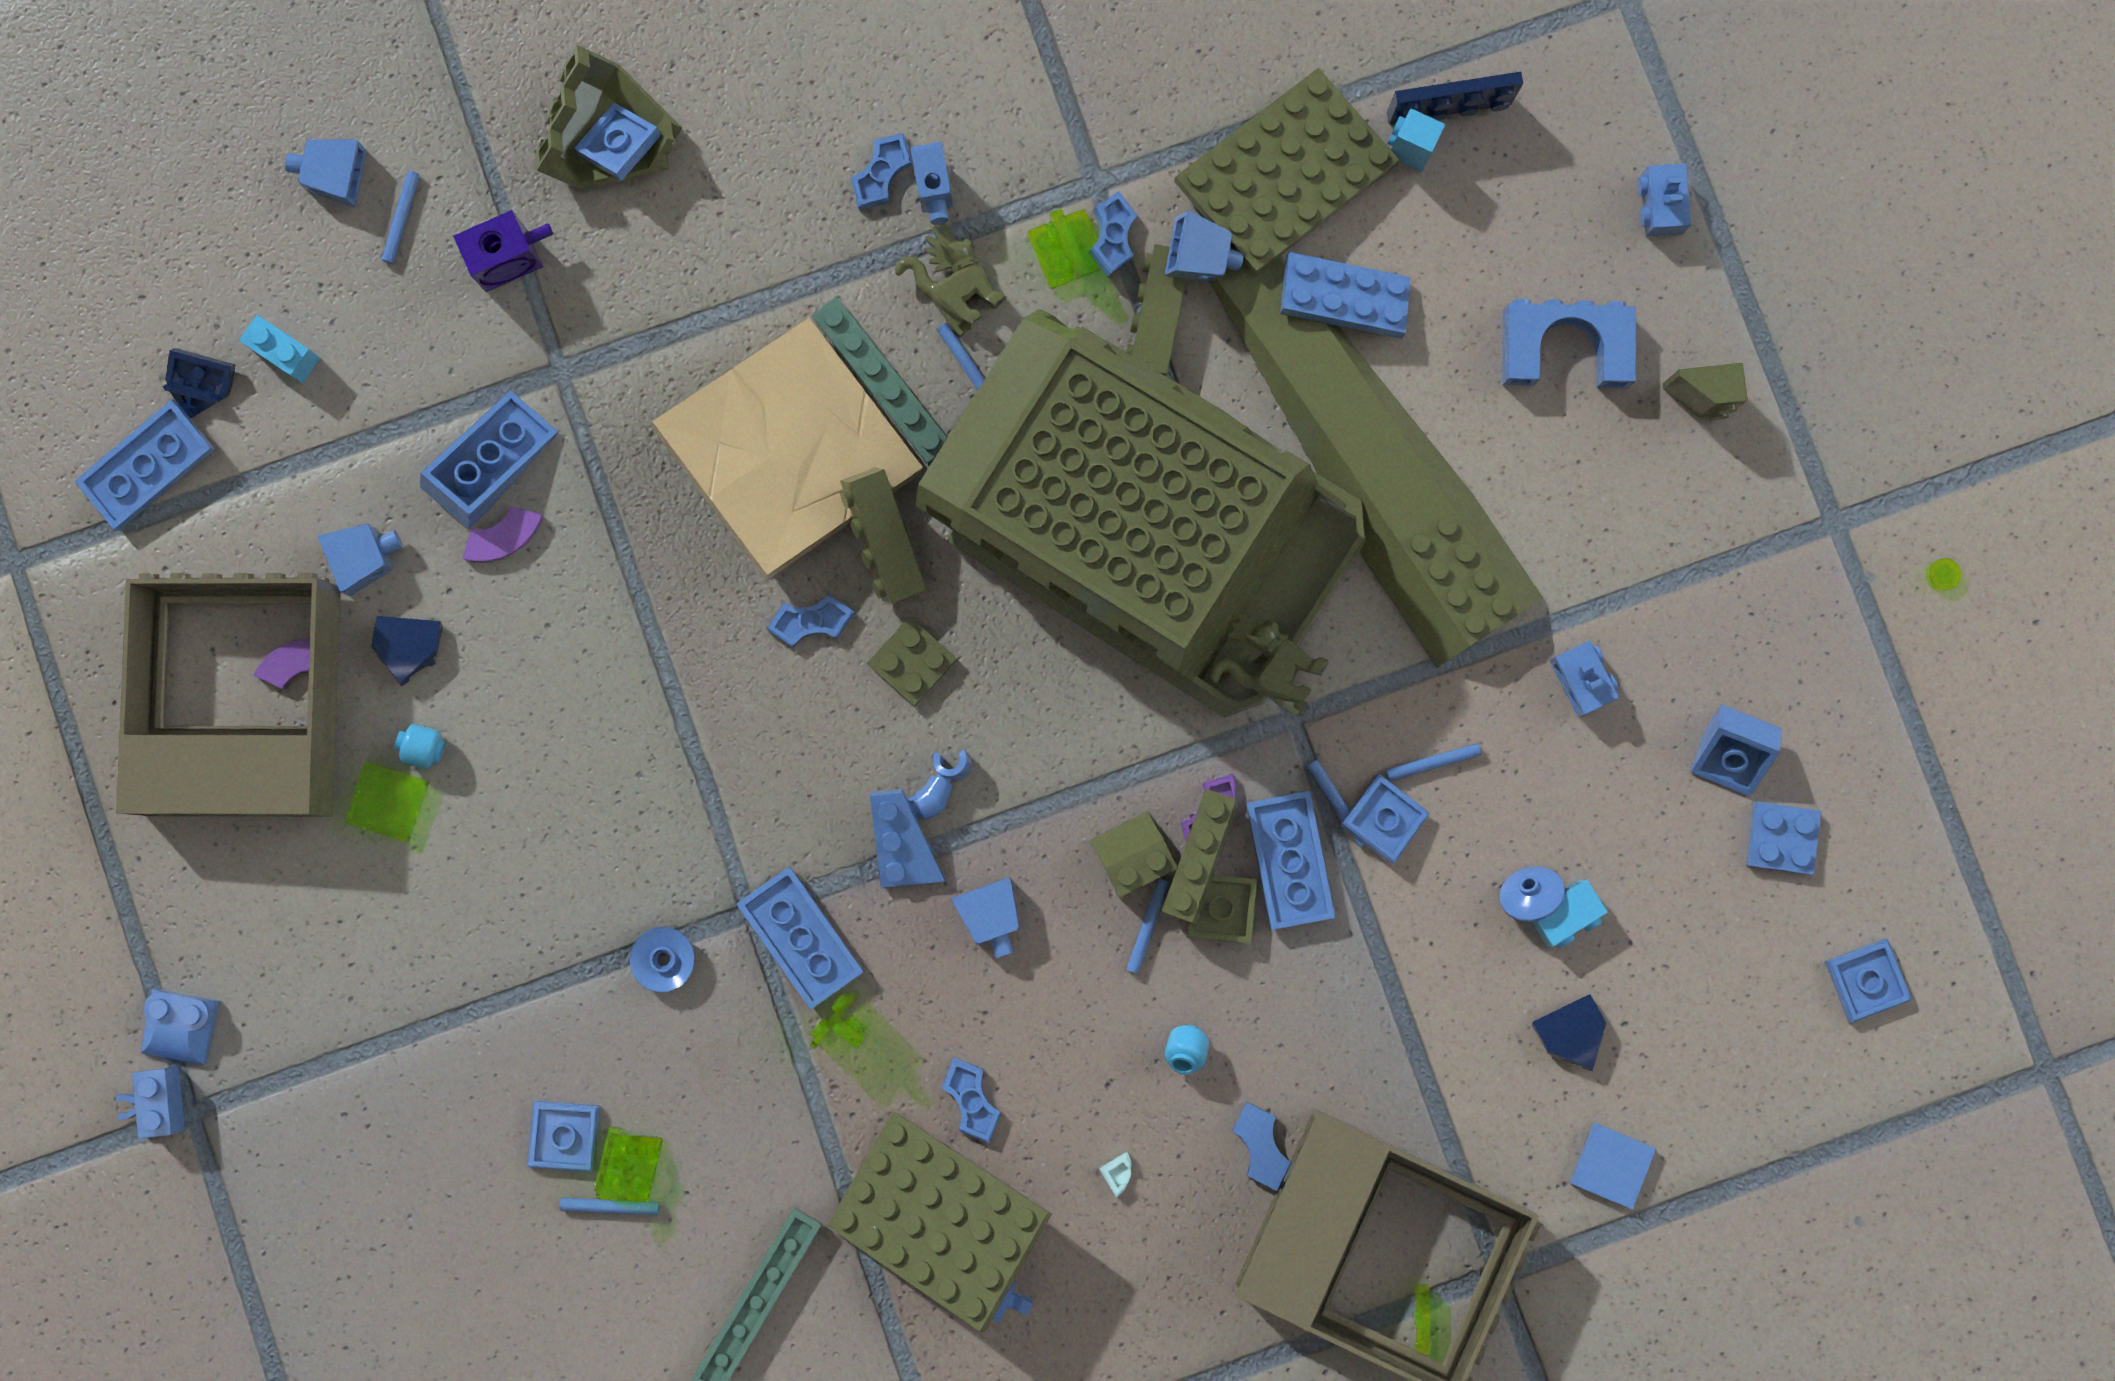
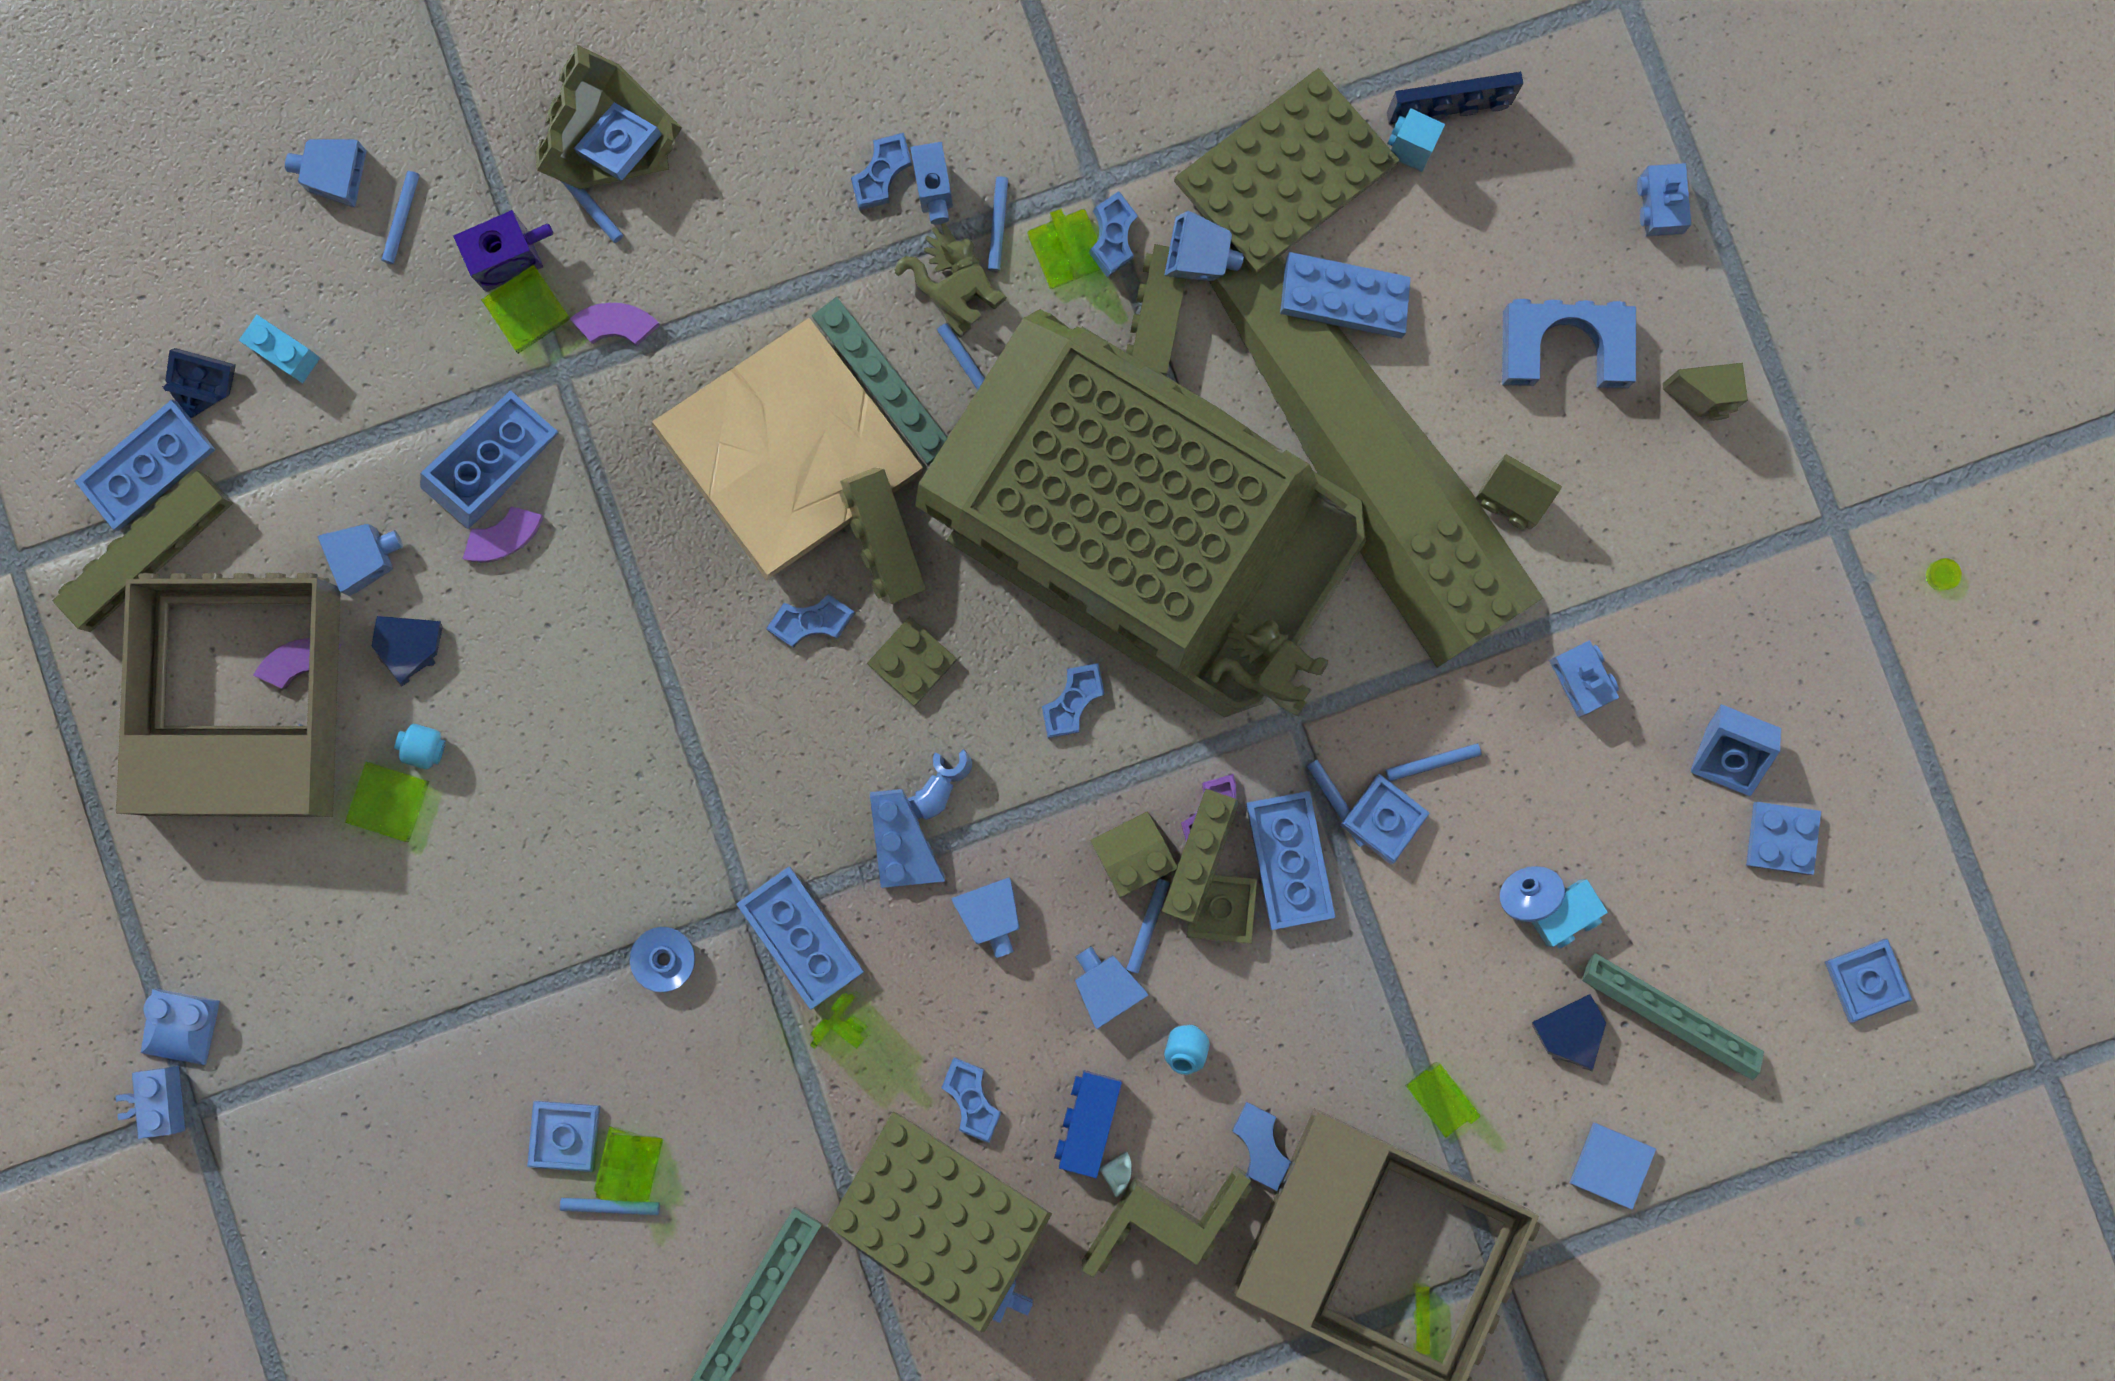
none -> olive brick [52,470,233,632]
none -> clear neon green plate [481,265,570,354]
none -> medium blue bar [561,181,623,243]
none -> medium lavender tile [570,303,660,346]
none -> medium blue bar [988,176,1008,272]
none -> medium blue tile [1042,663,1105,738]
none -> blue brick [1054,1070,1122,1179]
none -> medium blue torso [1075,946,1148,1029]
none -> olive bracket [1082,1166,1252,1278]
none -> clear neon green panel [1405,1062,1481,1138]
none -> olive slope [1476,454,1562,530]
none -> sand green plate [1582,953,1764,1080]

